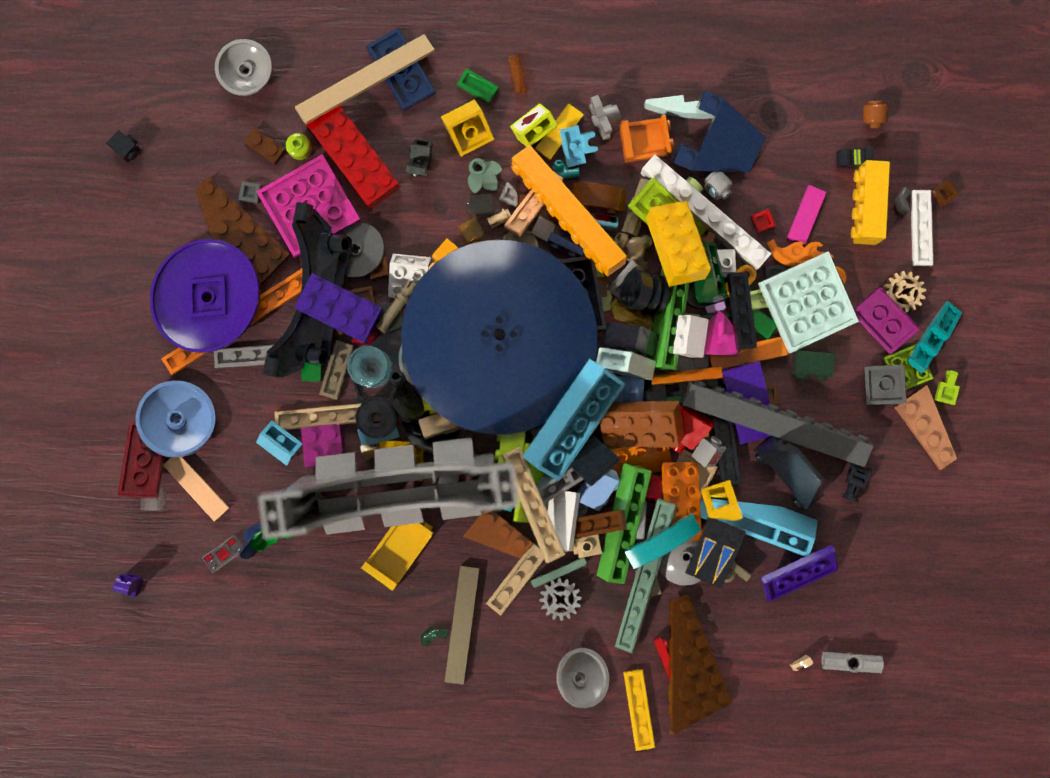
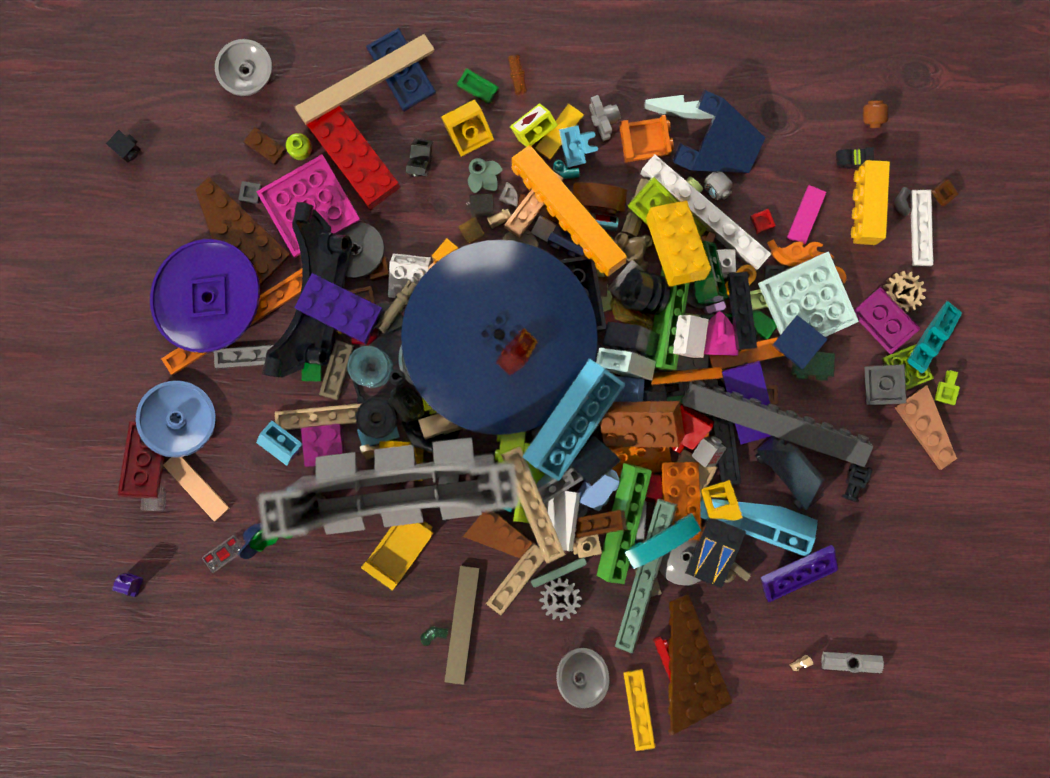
none -> clear red slope [496,328,538,375]
none -> dark blue tile [772,315,827,369]

